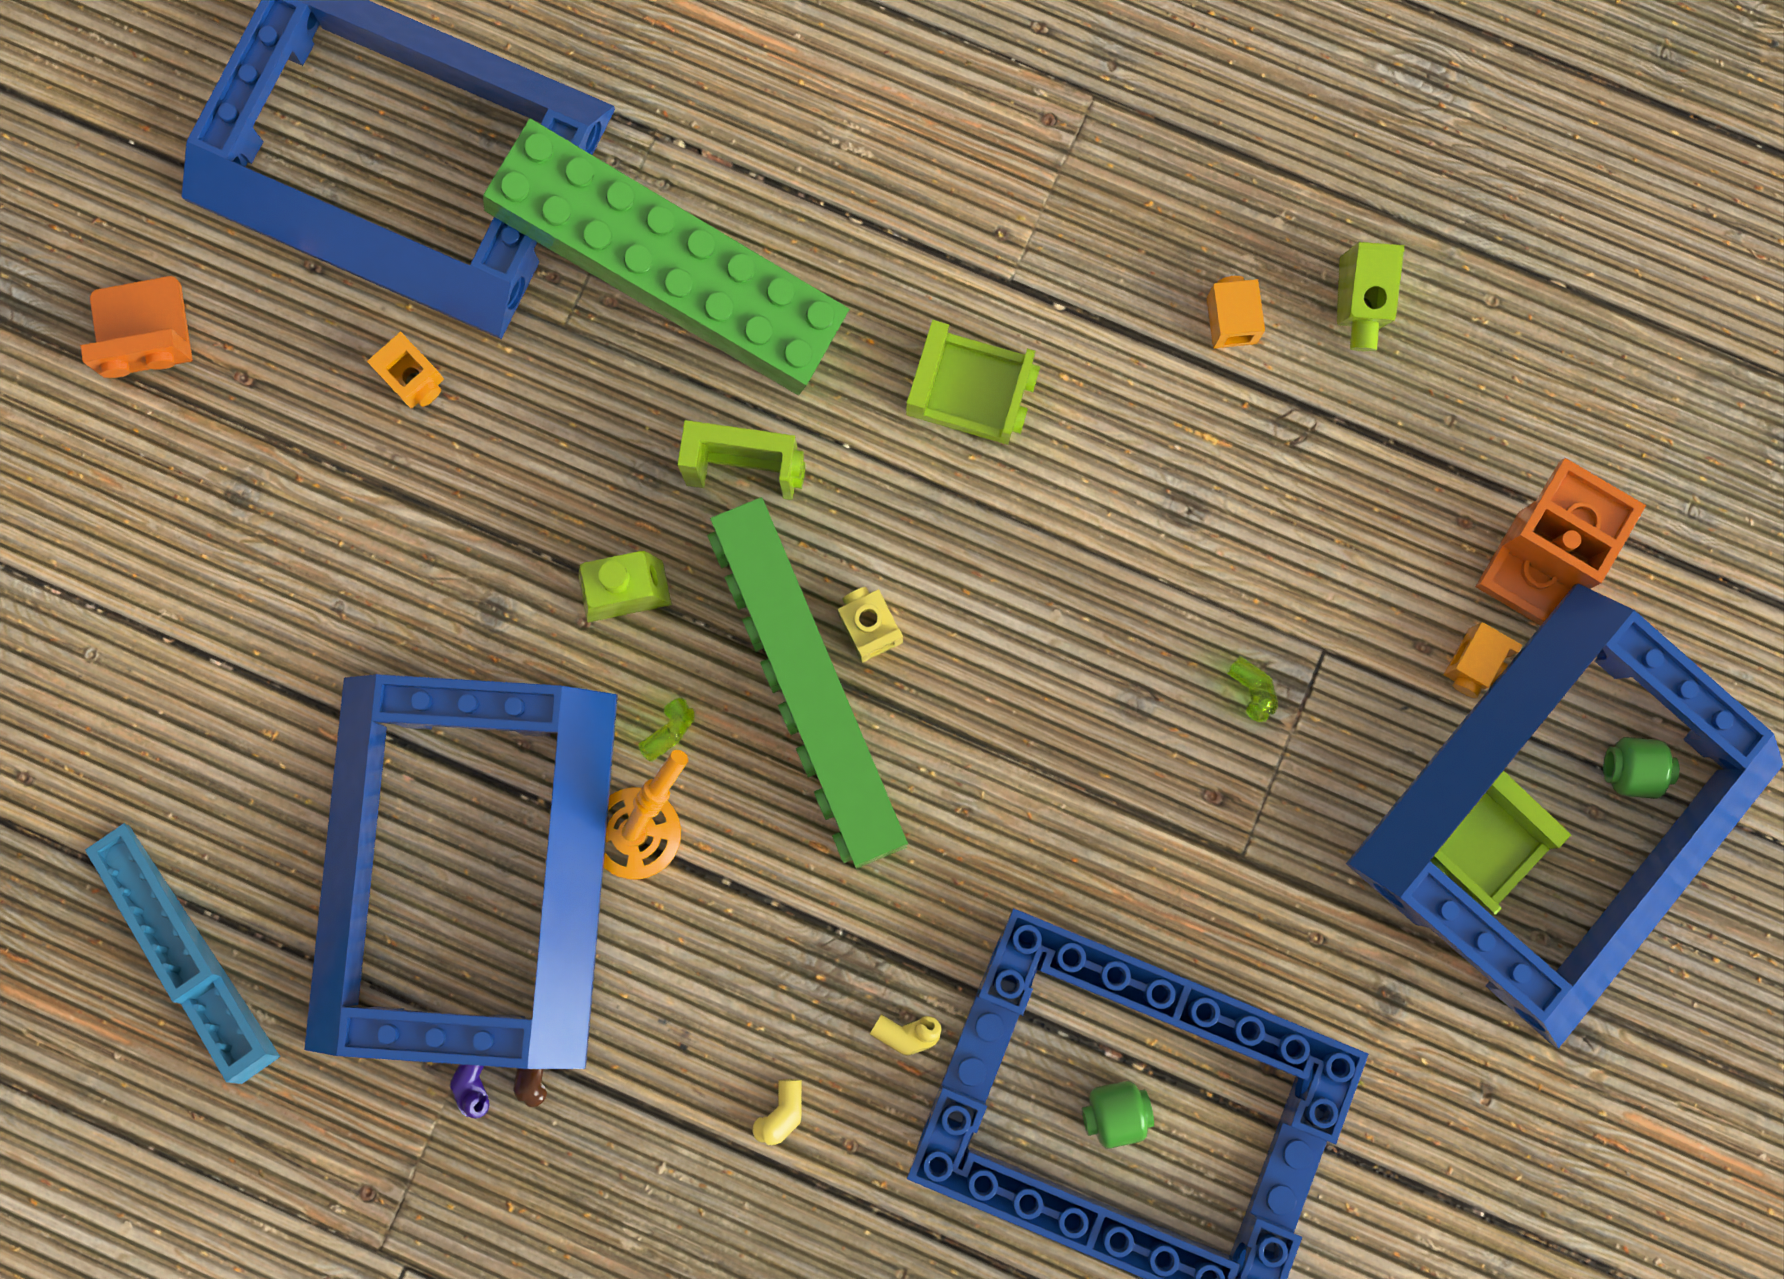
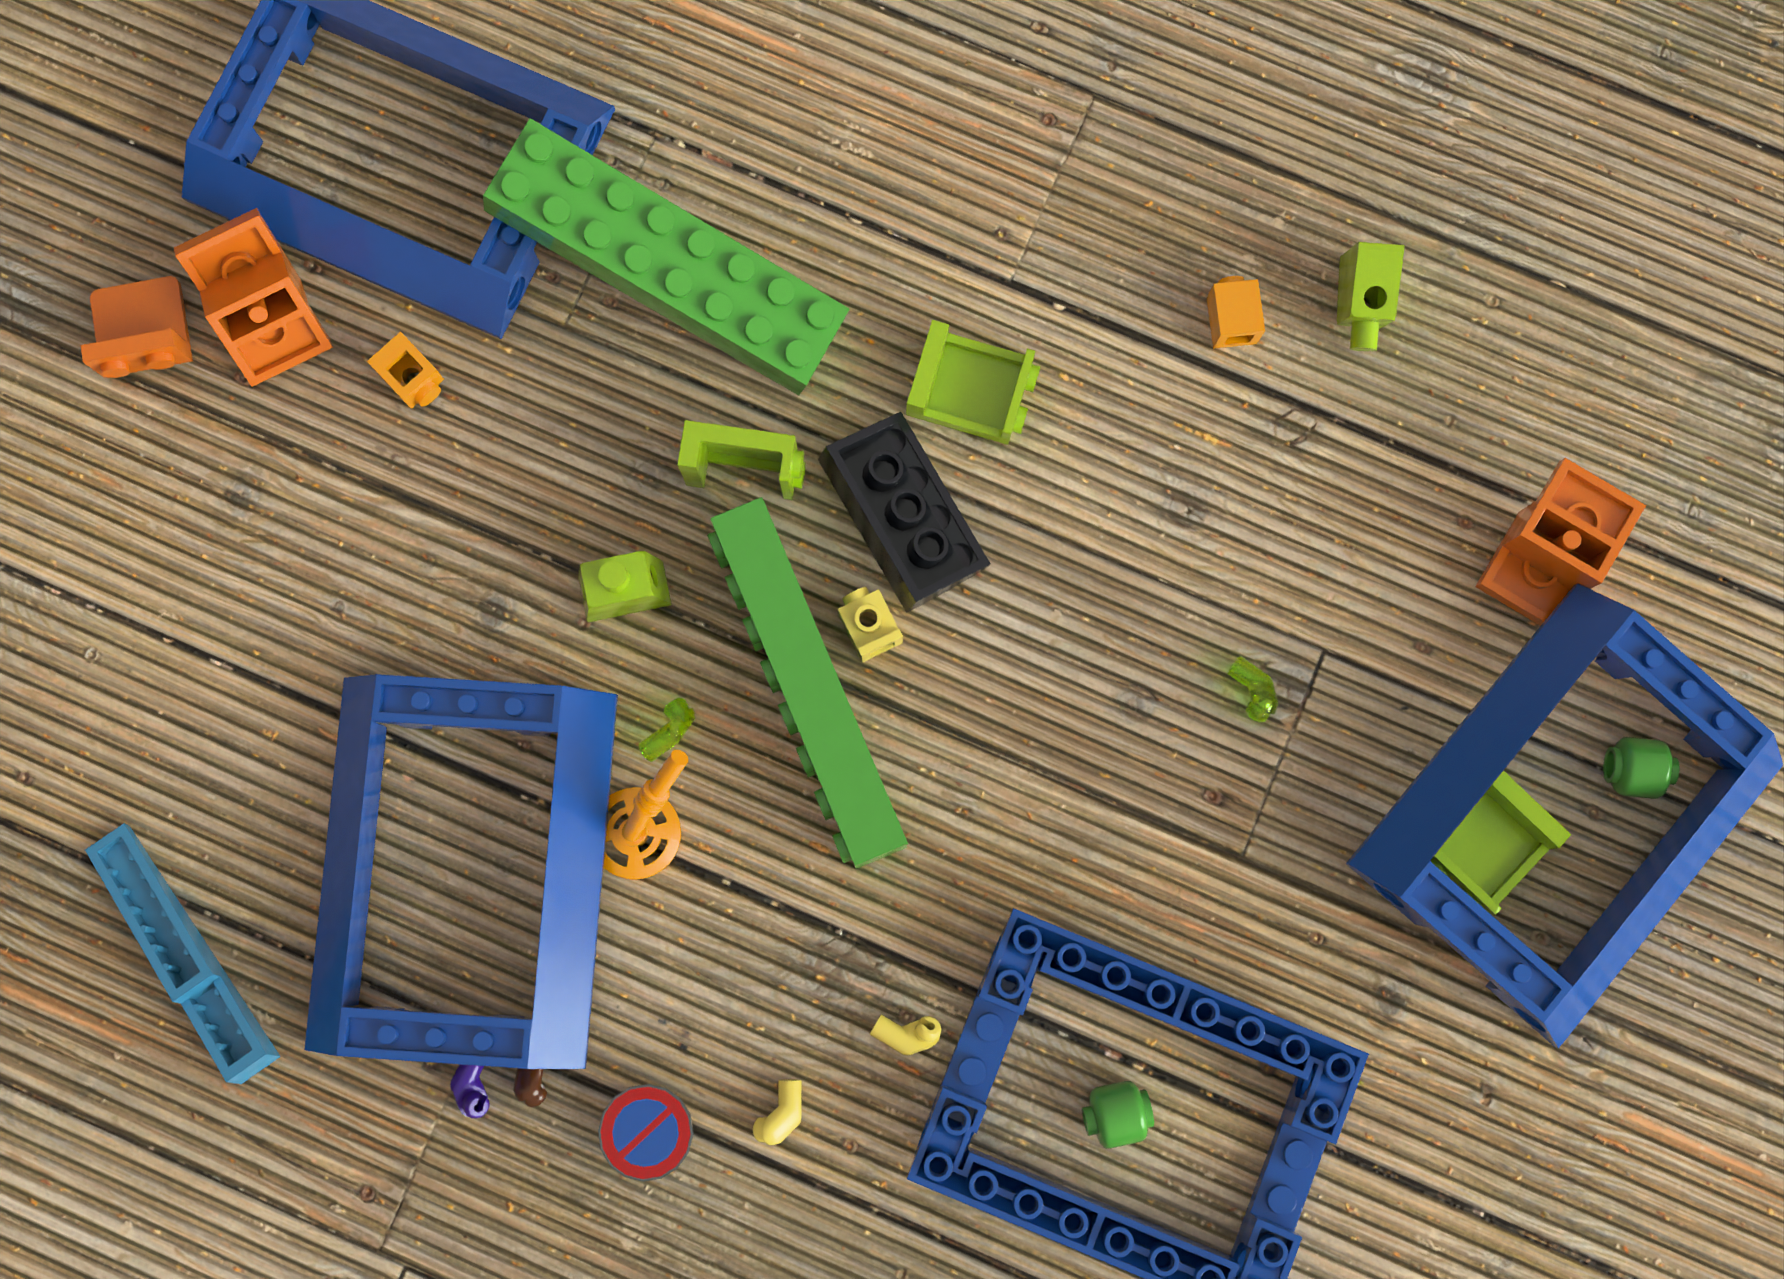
light orange brick [1443,622,1523,698] -> none
none -> orange bracket [174,208,333,387]
none -> piece [598,1084,694,1182]
none -> black slope [818,412,991,613]

